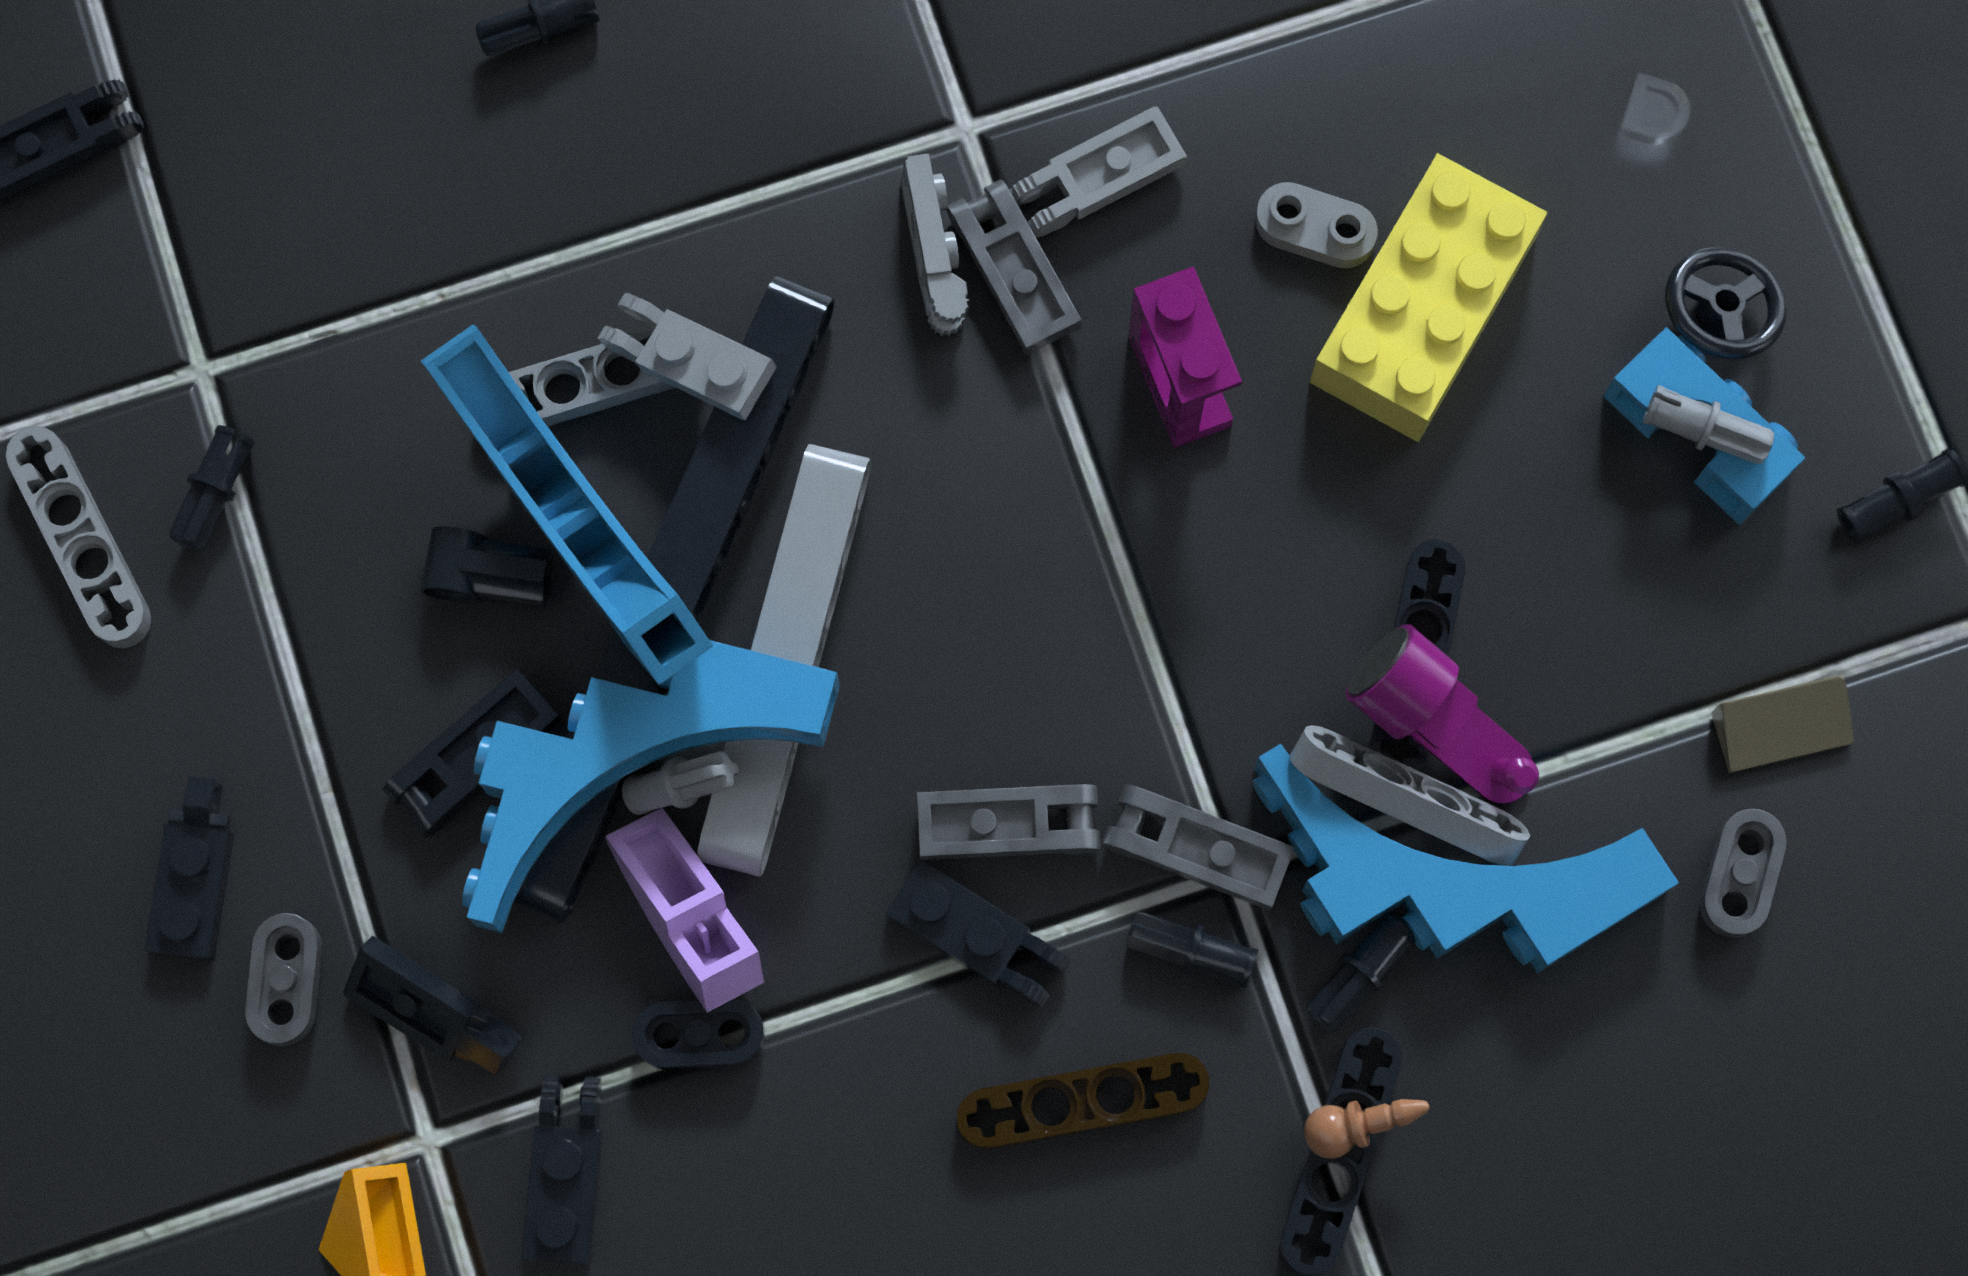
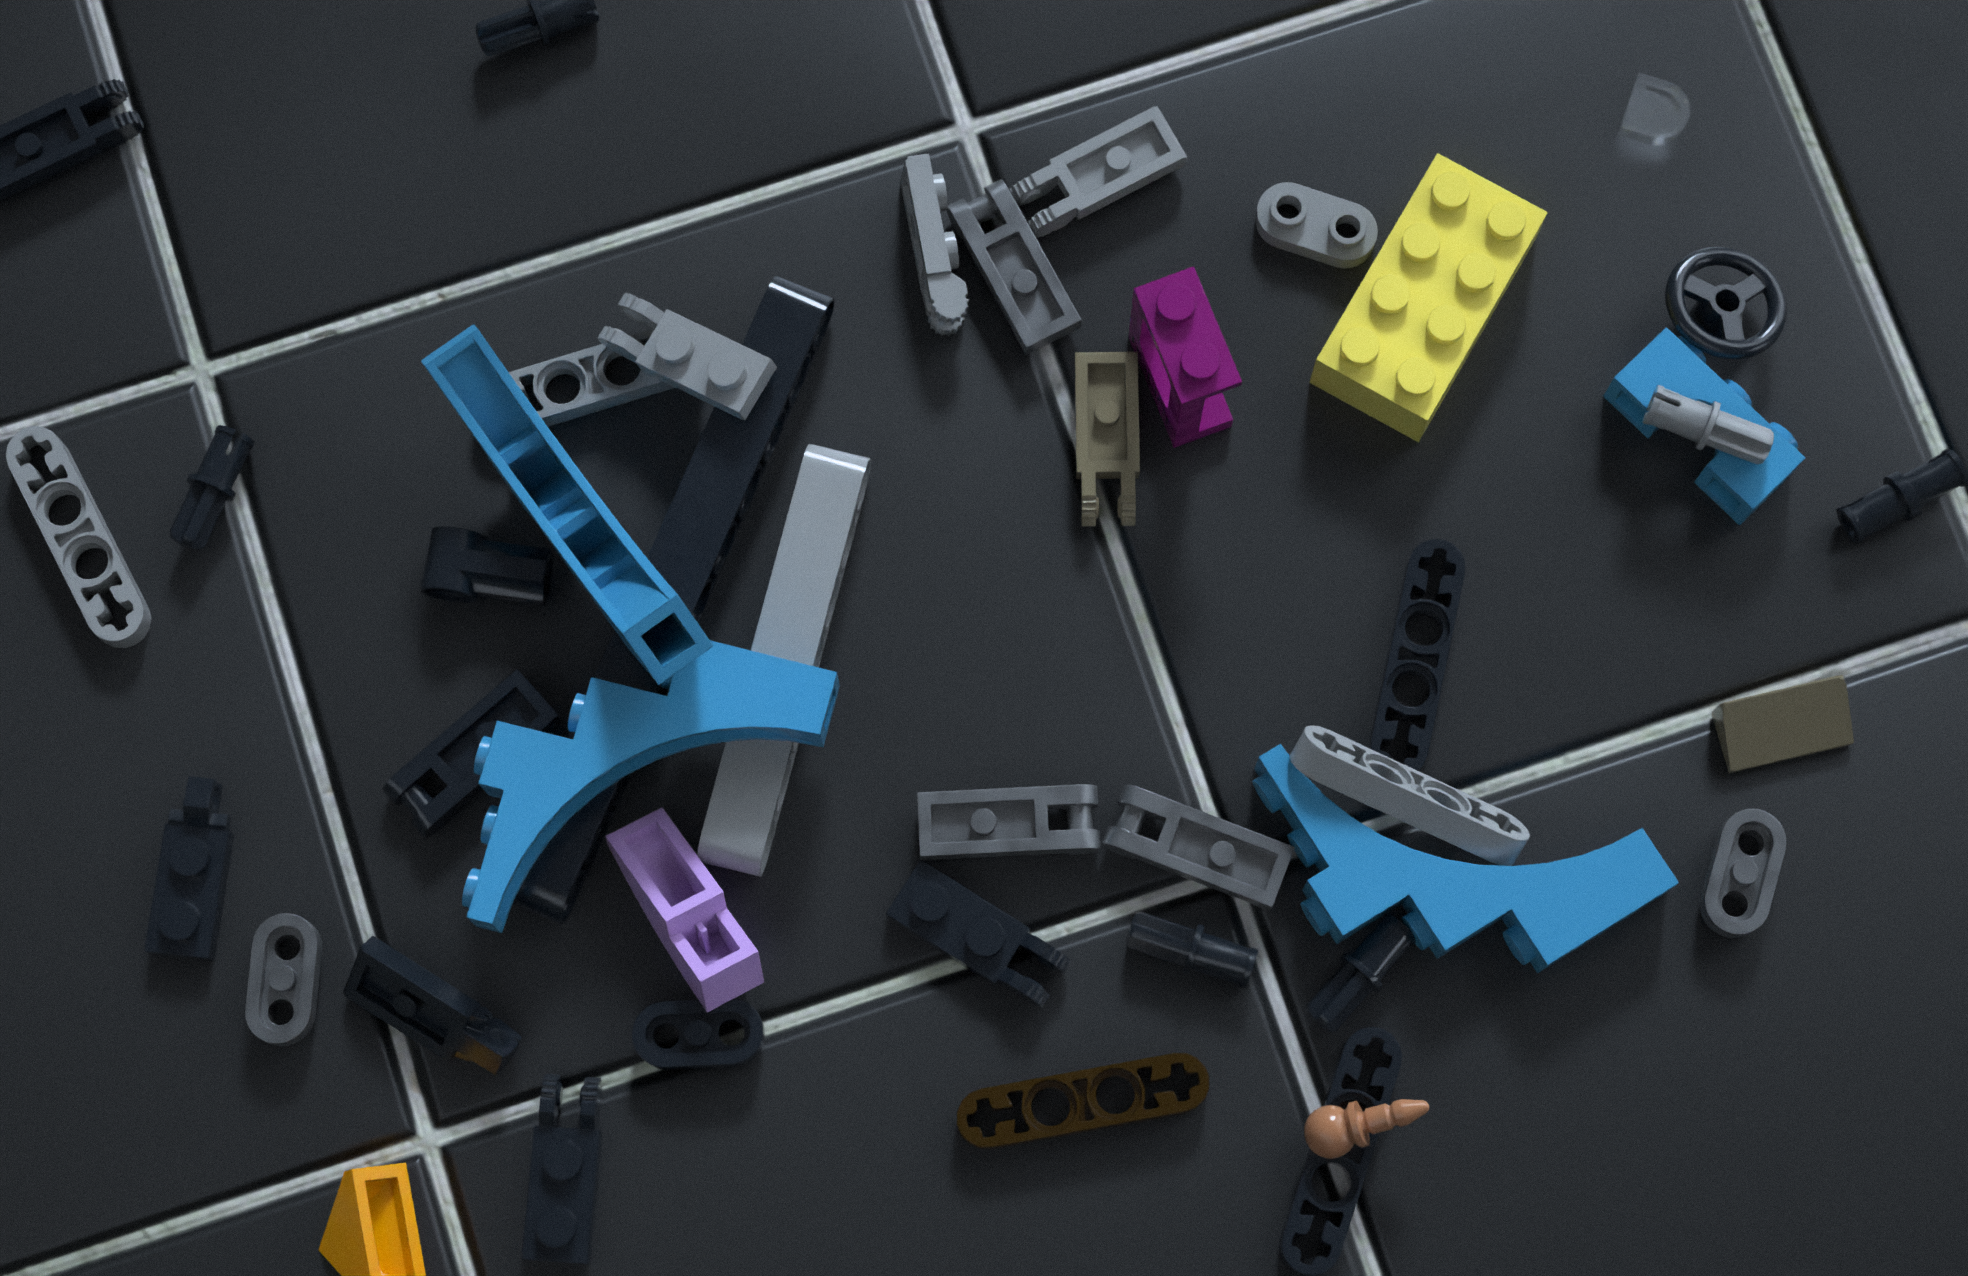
light grey axle [622,751,739,815] -> none
magenta piece [1346,624,1539,803] -> none
none -> dark tan hinge [1074,352,1140,526]

